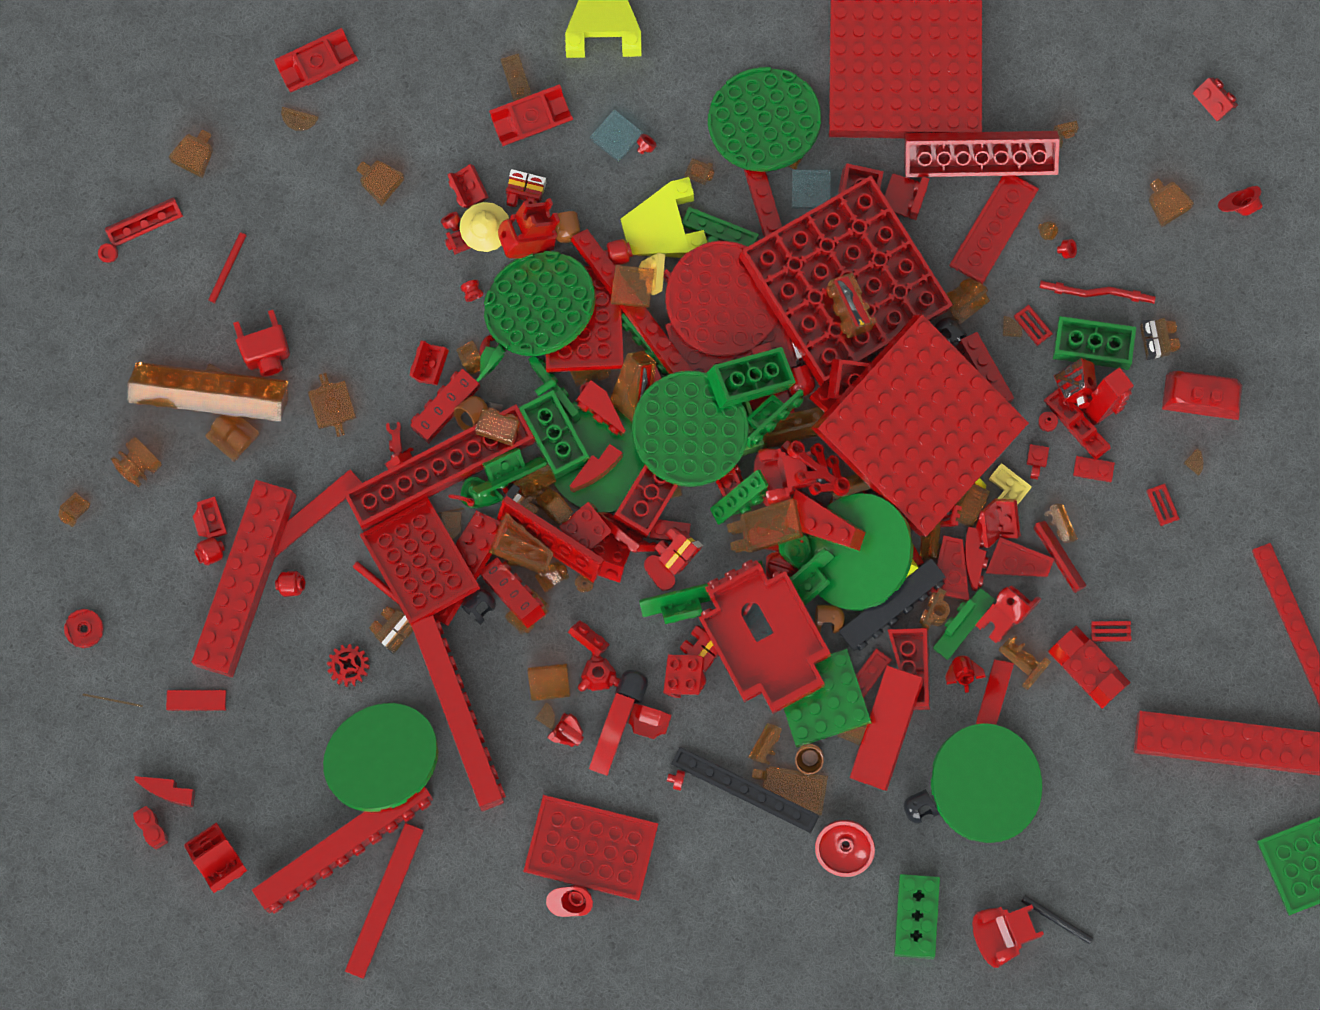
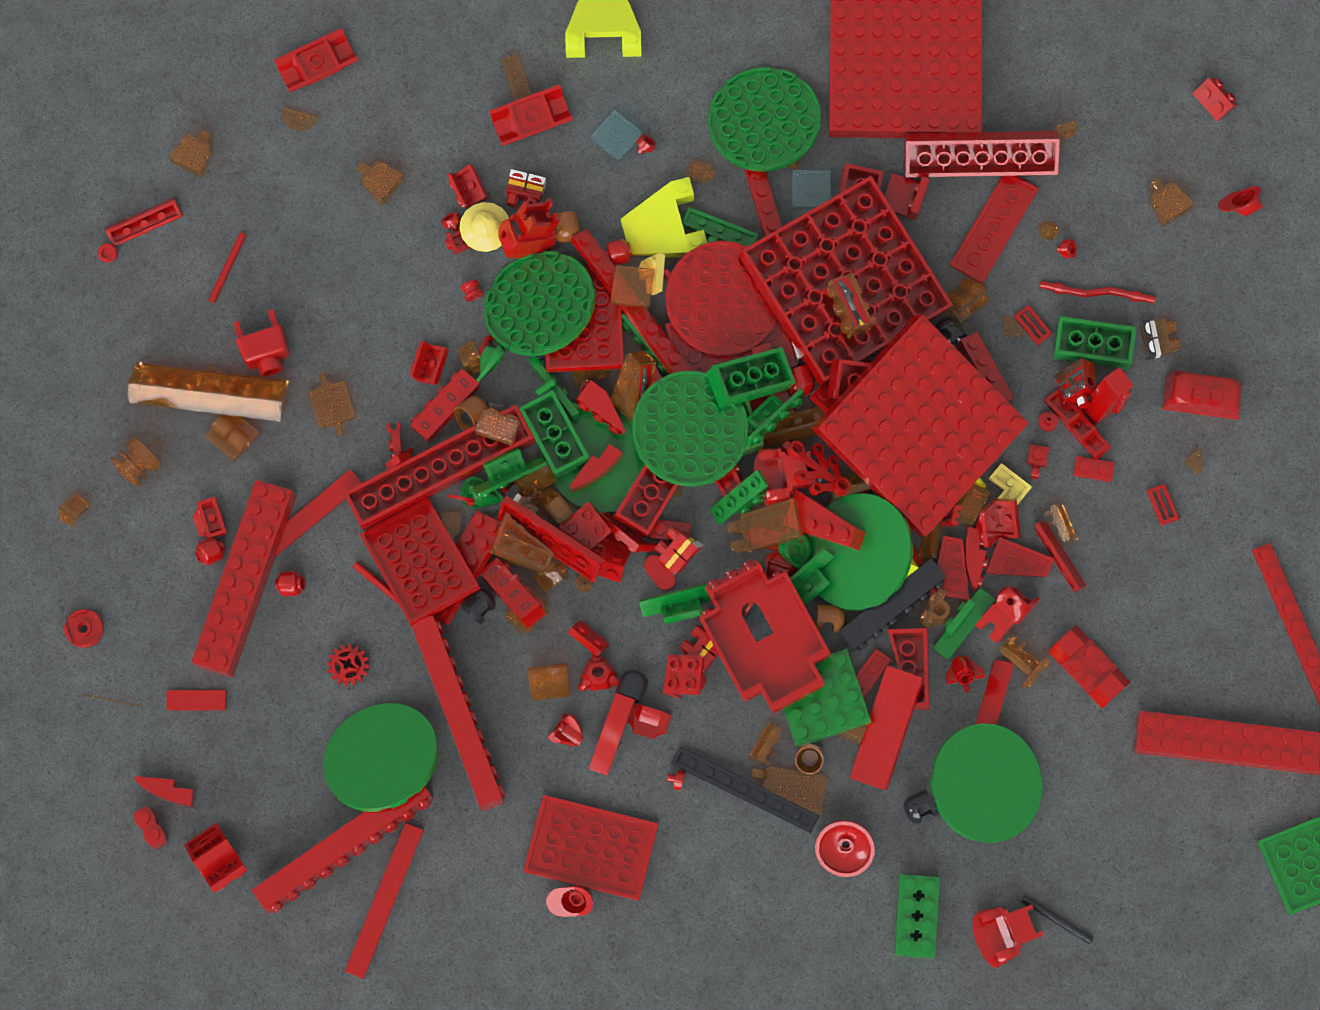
clear orange hips [369,606,413,655] -> none
clear orange tile [535,702,555,730] -> none
red tile [1091,621,1131,642] -> none

